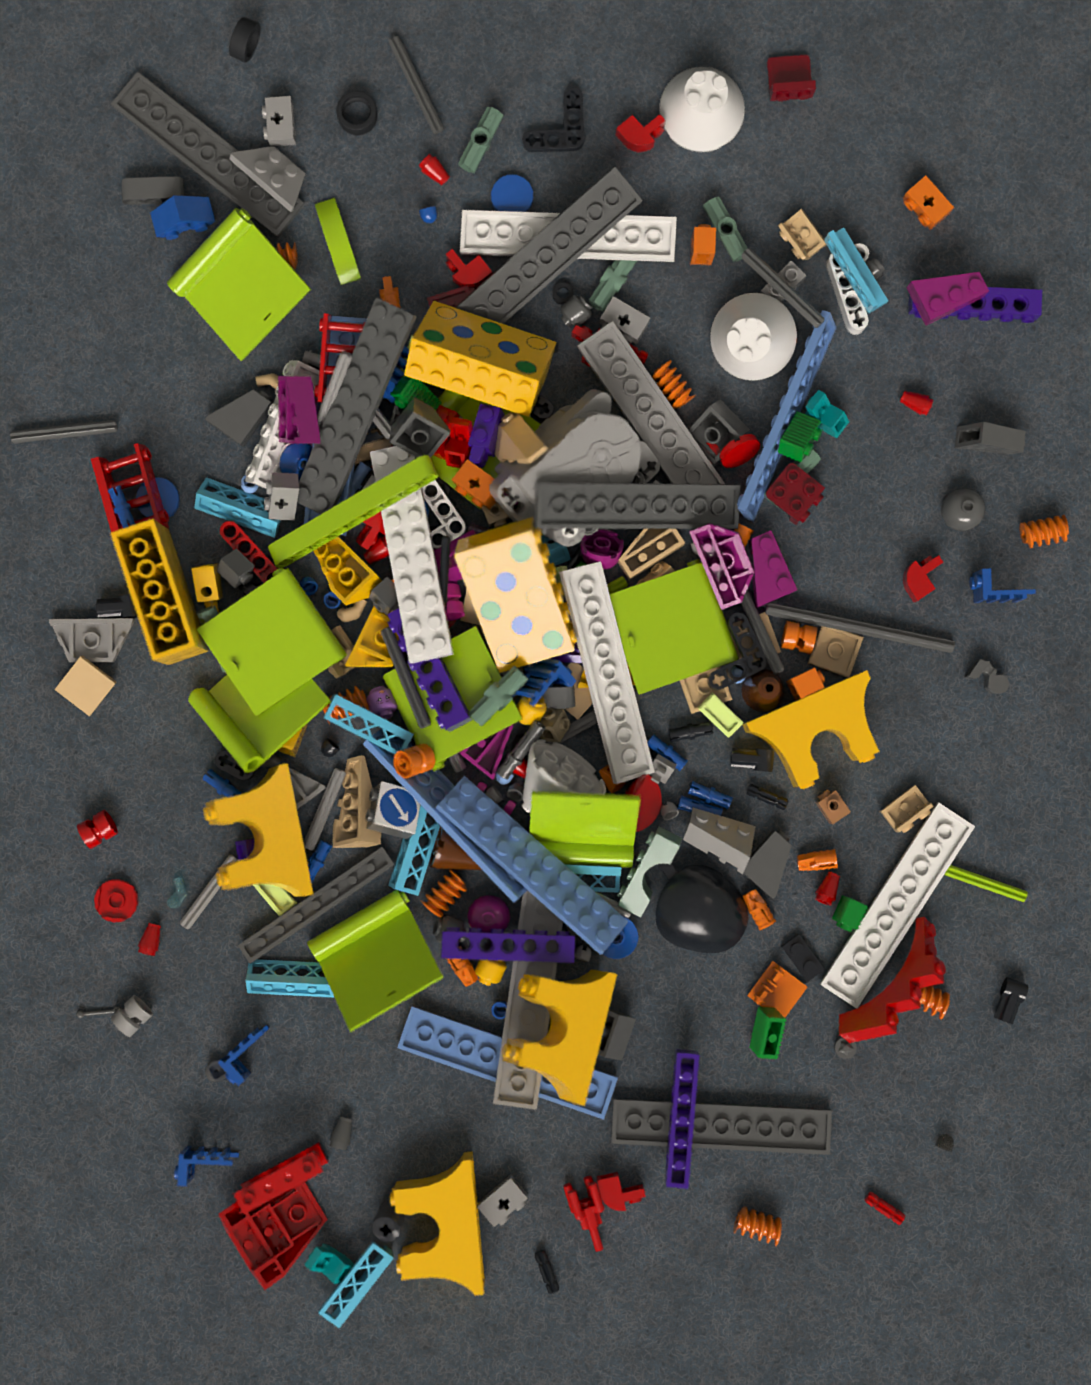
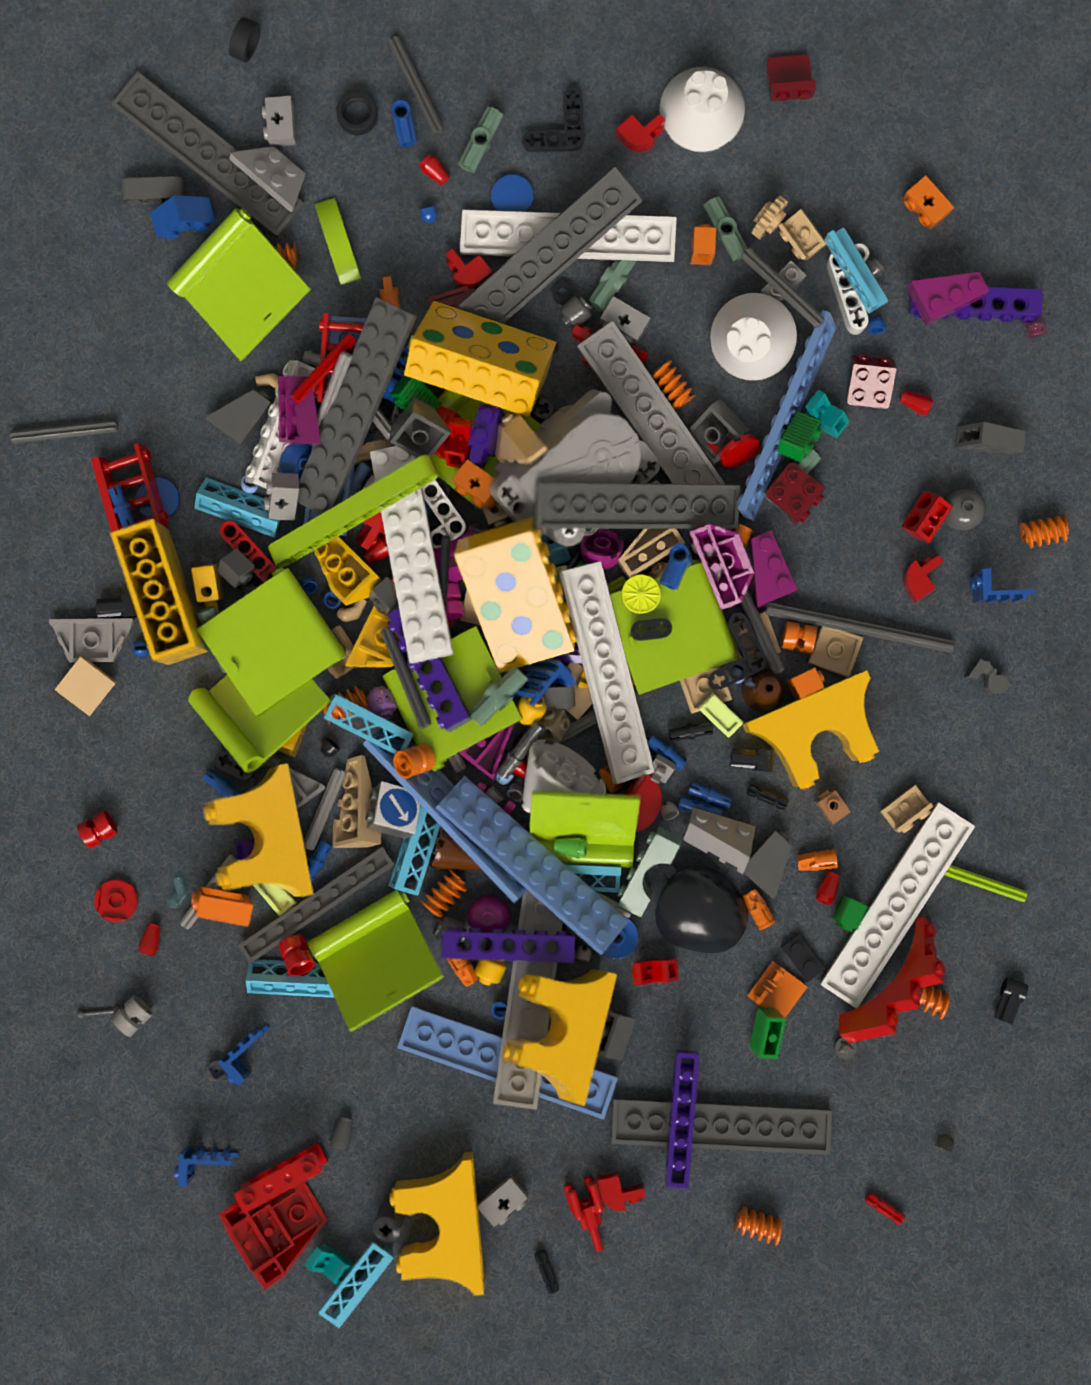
none -> blue hinge [132,640,150,657]
none -> orange window [191,886,253,926]
none -> red wheel [278,935,315,976]
none -> red axle [291,334,356,403]
none -> blue piece [391,100,417,147]
none -> bright green cone [554,837,588,859]
none -> neon yellow wheel [621,575,661,614]
none -> black beam [630,618,672,641]
none -> red brick [632,958,679,985]
none -> blue piece [659,544,693,590]
none -> tan gear [752,196,789,239]
none -> bracket [847,354,897,409]
none -> blue hinge [868,316,886,335]
none -> red brick [901,491,953,543]
none -> clear pink bush [1026,322,1047,339]

